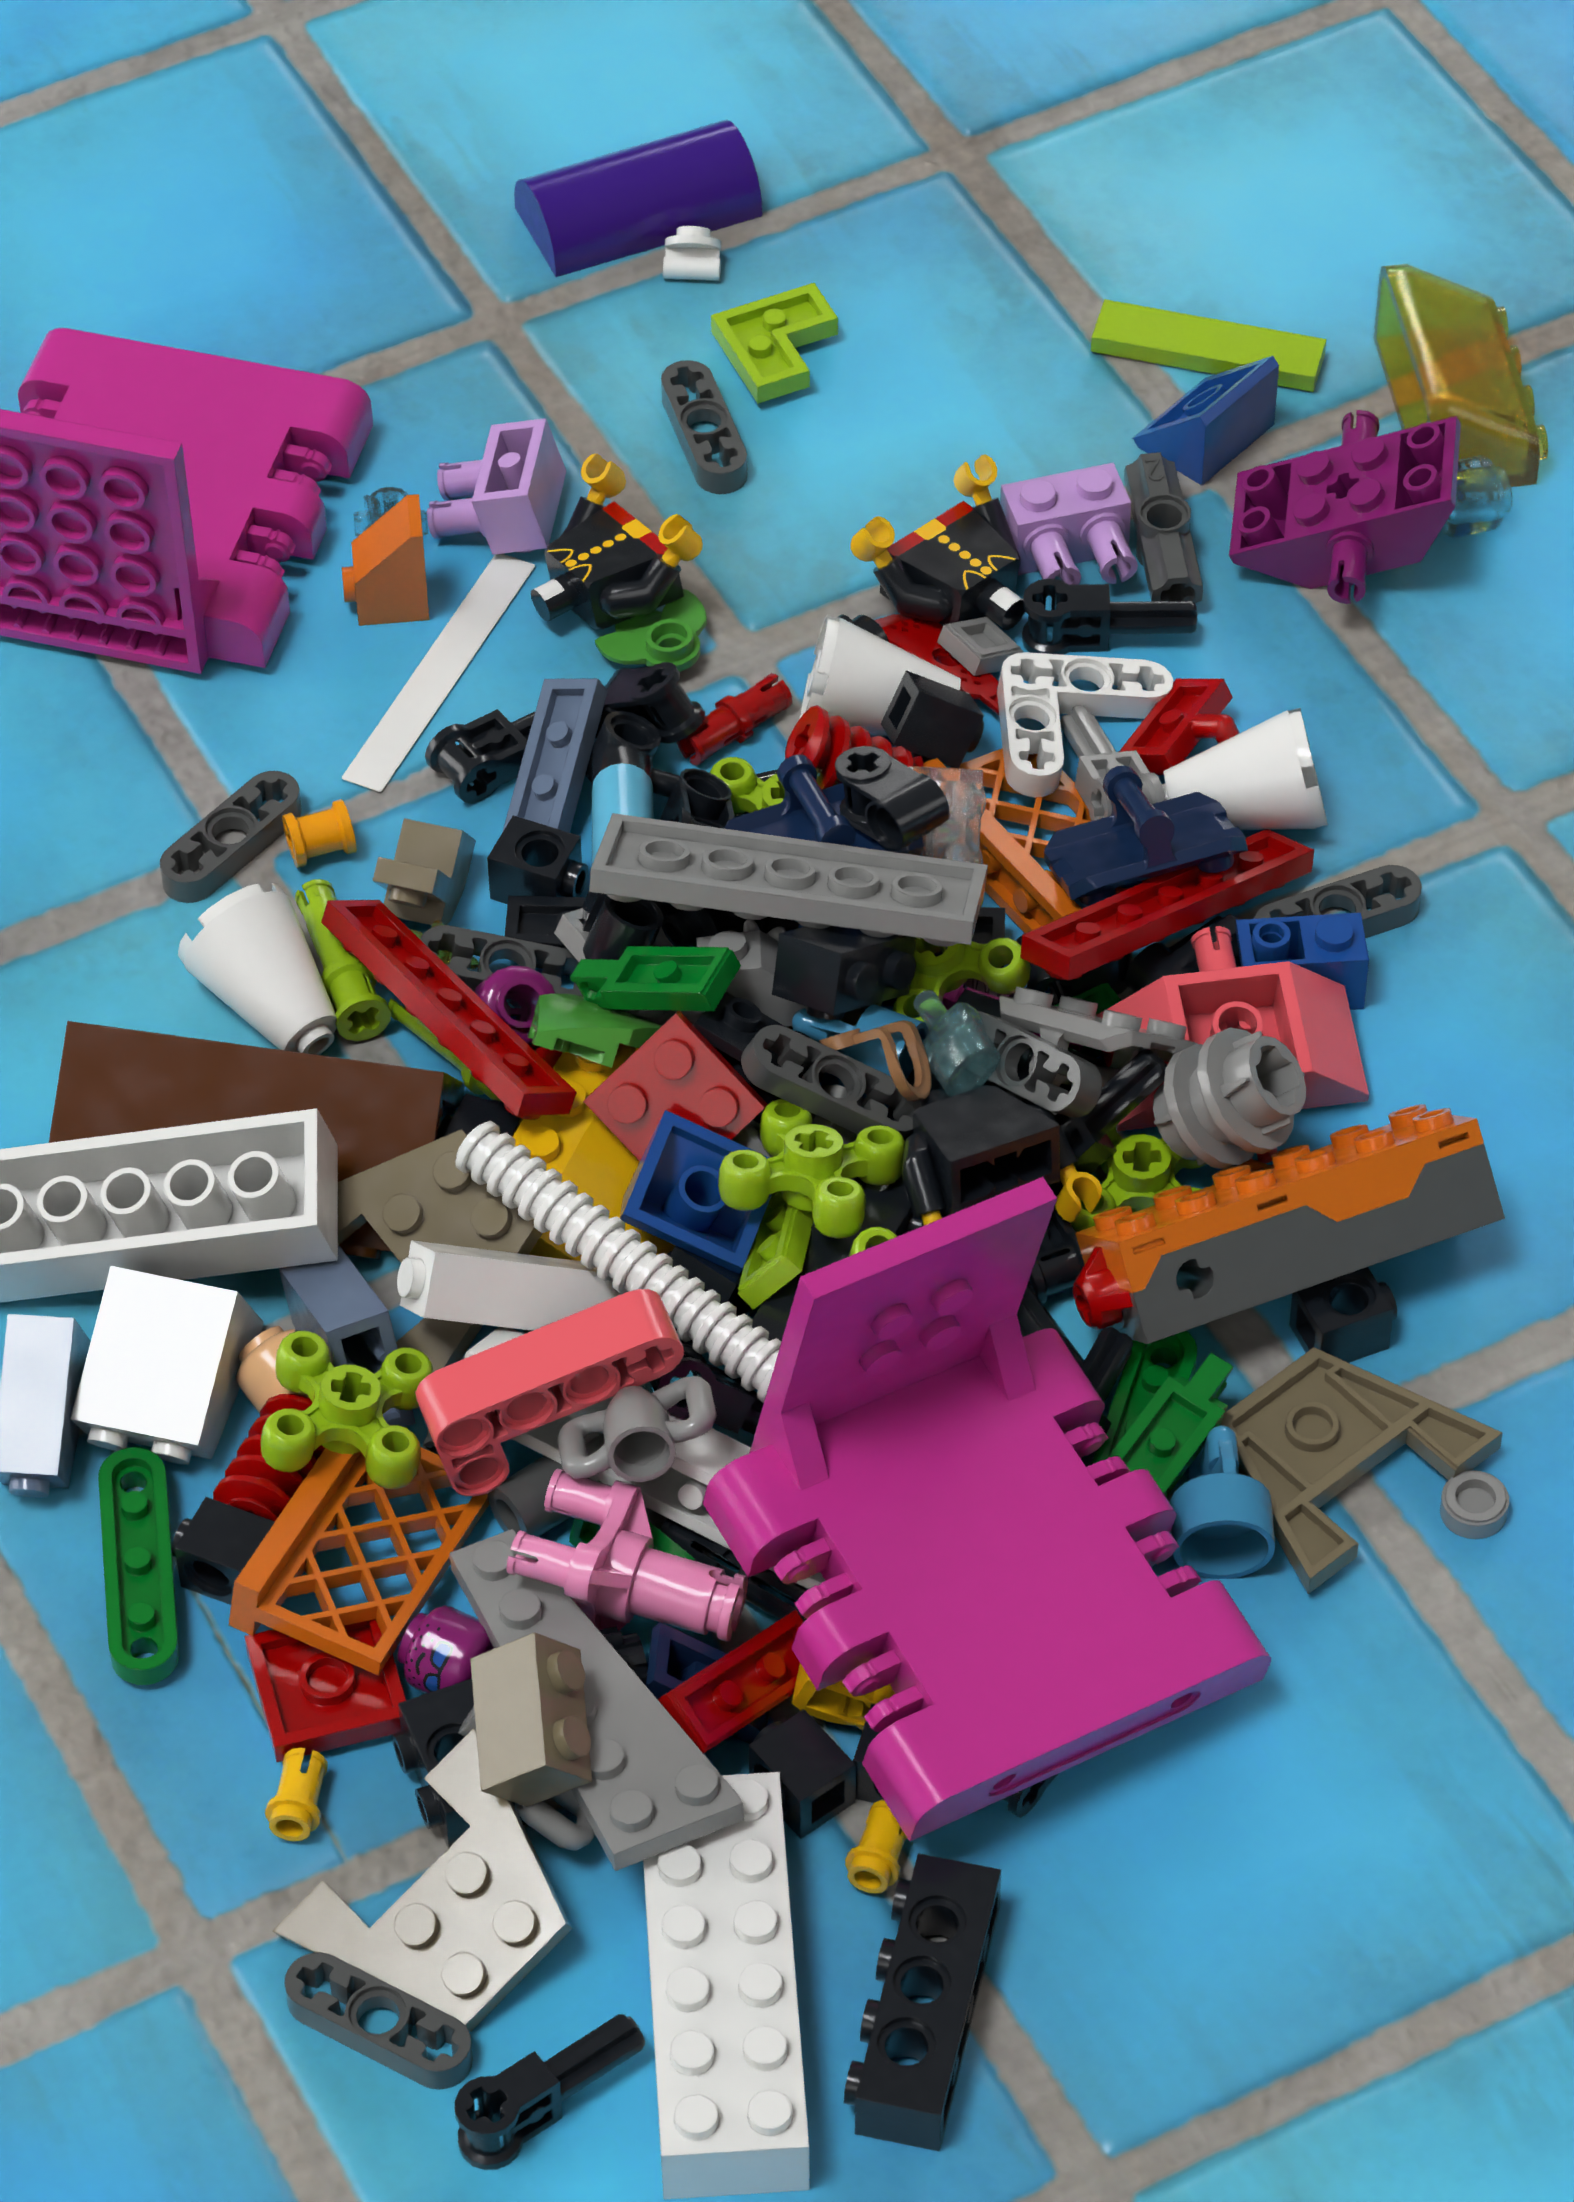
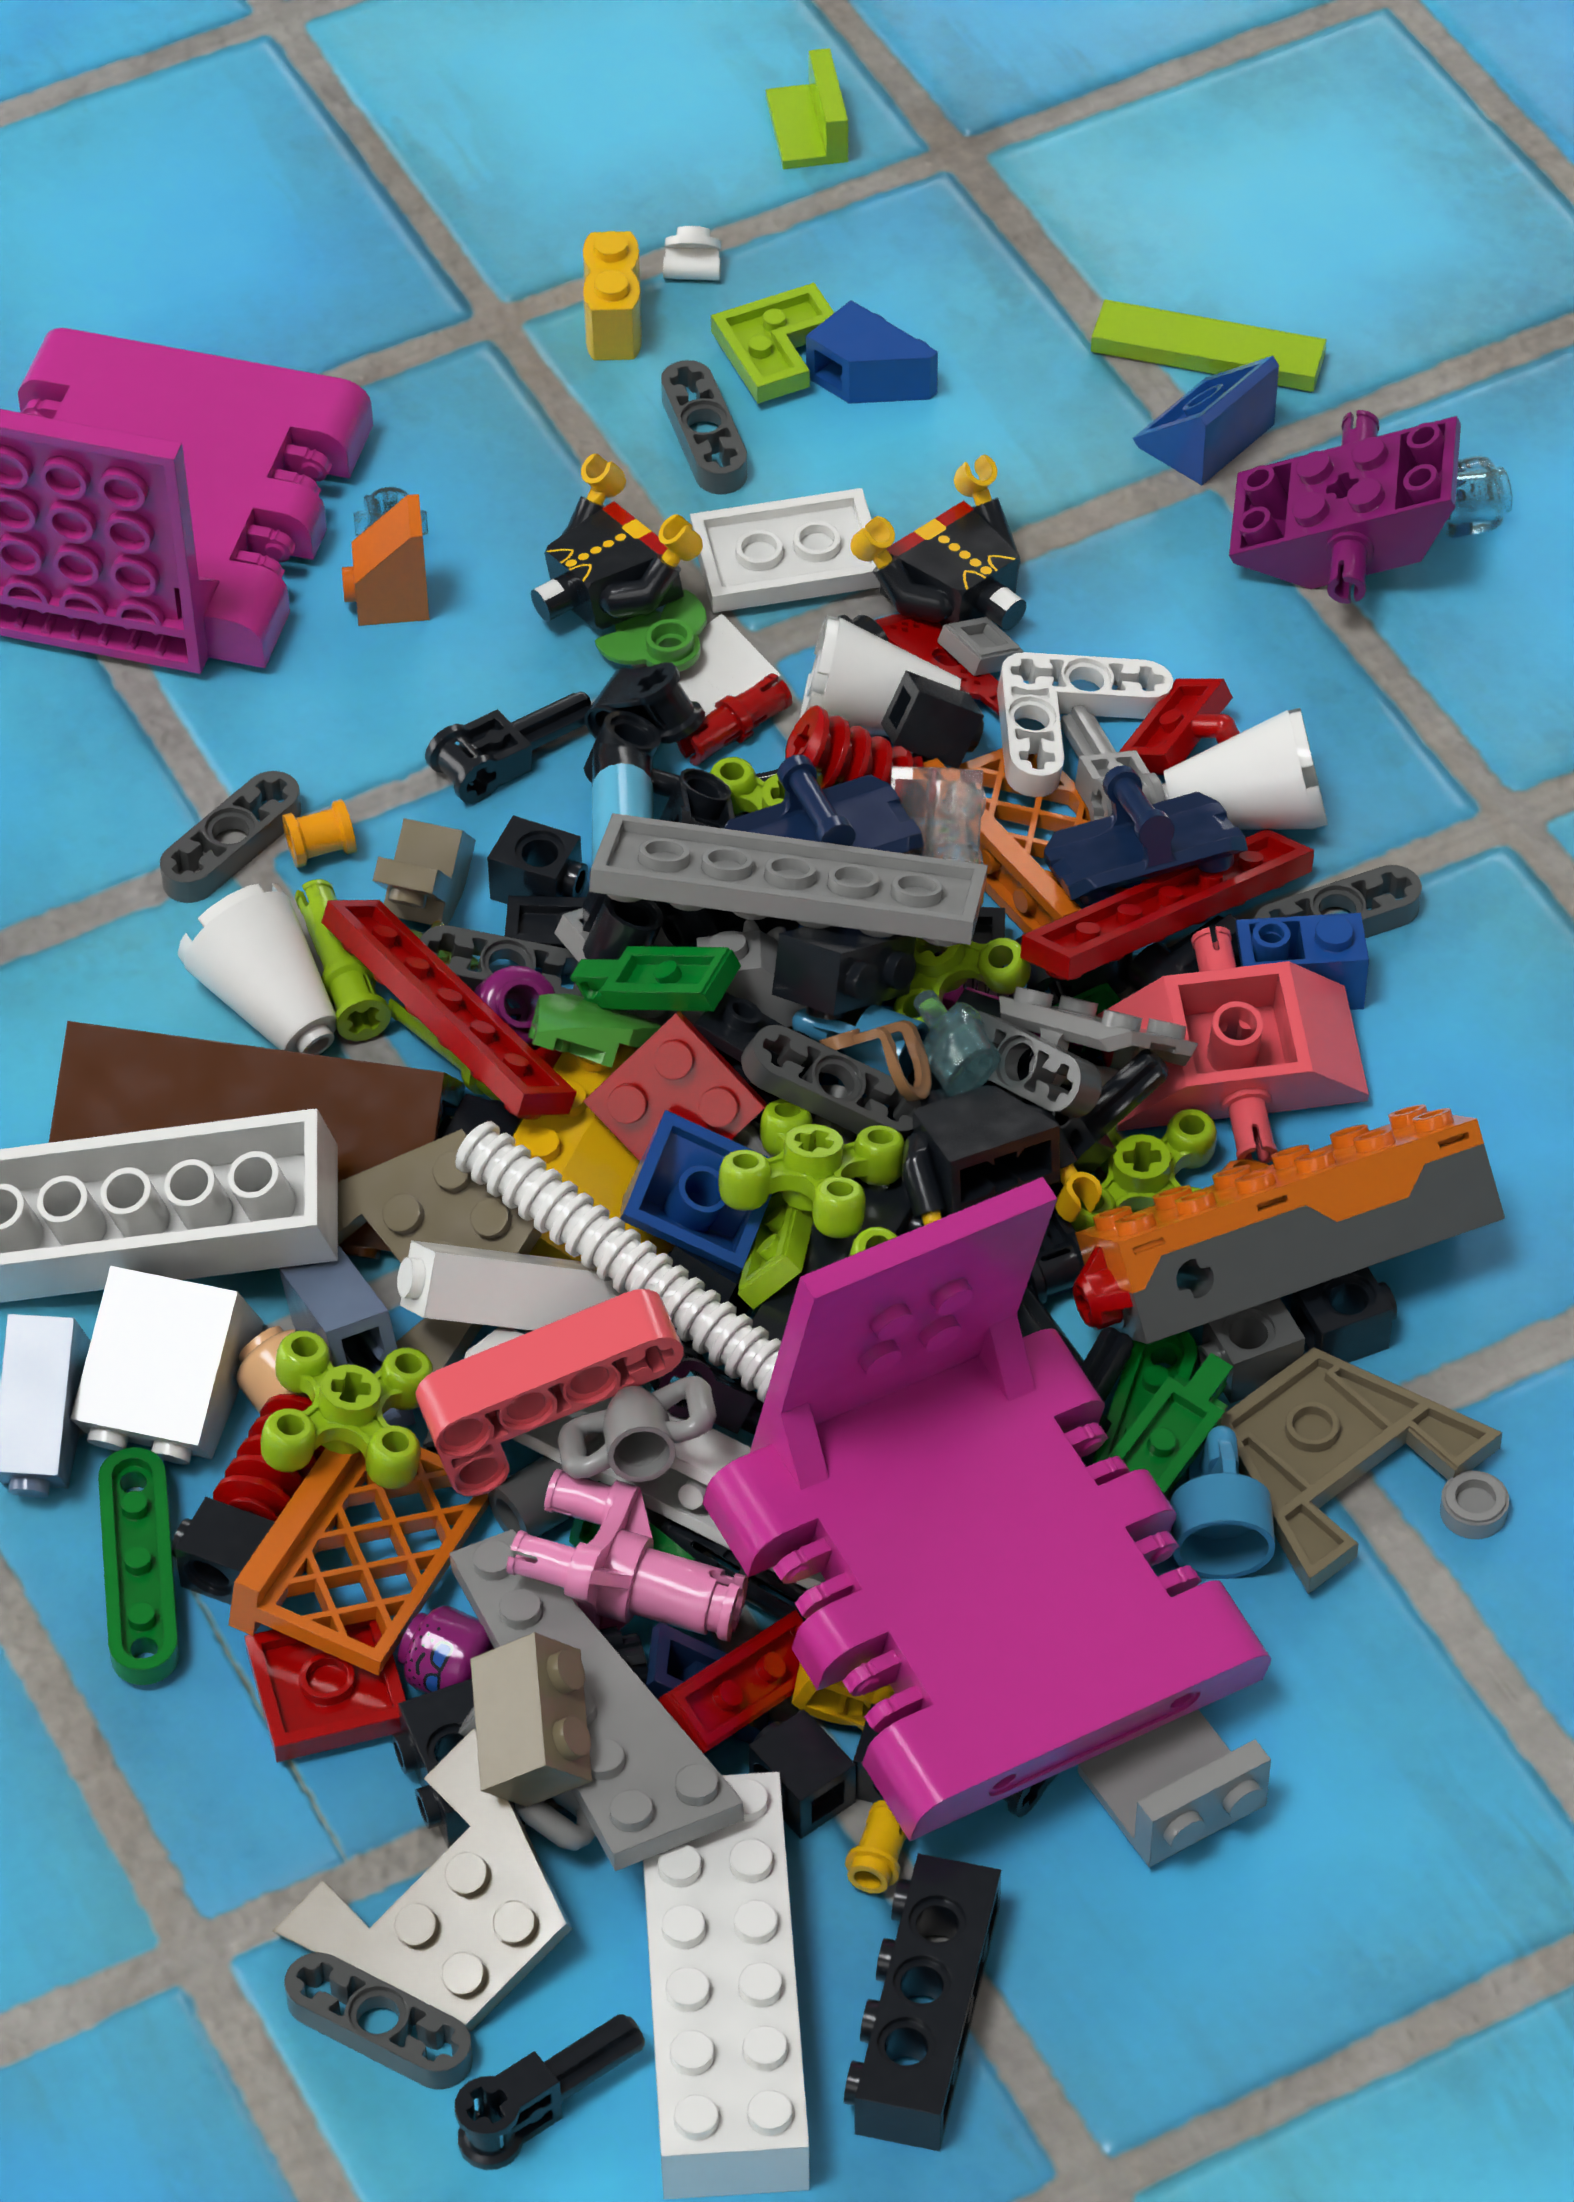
yellow pin [265,1748,328,1841] -> none
white sticker [342,554,535,792] -> none
lavender brick [427,418,566,555] -> none
sand blue plate [502,678,608,833] -> none
dark purple brick [514,120,762,277] -> none
black piece [835,746,950,852] -> none
lavender brick [1000,462,1138,585] -> none
black connector [1022,578,1197,655] -> none
dark grey piece [1124,452,1203,603] -> none
light grey piece [1153,1027,1306,1169] -> none
clear yellow windscreen [1373,264,1548,493] -> none
none -> yellow brick [583,231,642,361]
none -> white sticker [631,613,781,716]
none -> white plate [690,488,880,613]
none -> lime panel [765,48,848,170]
none -> blue slope [806,300,938,404]
none -> light grey bracket [1078,1709,1271,1867]
none -> dark grey brick [1197,1298,1305,1404]

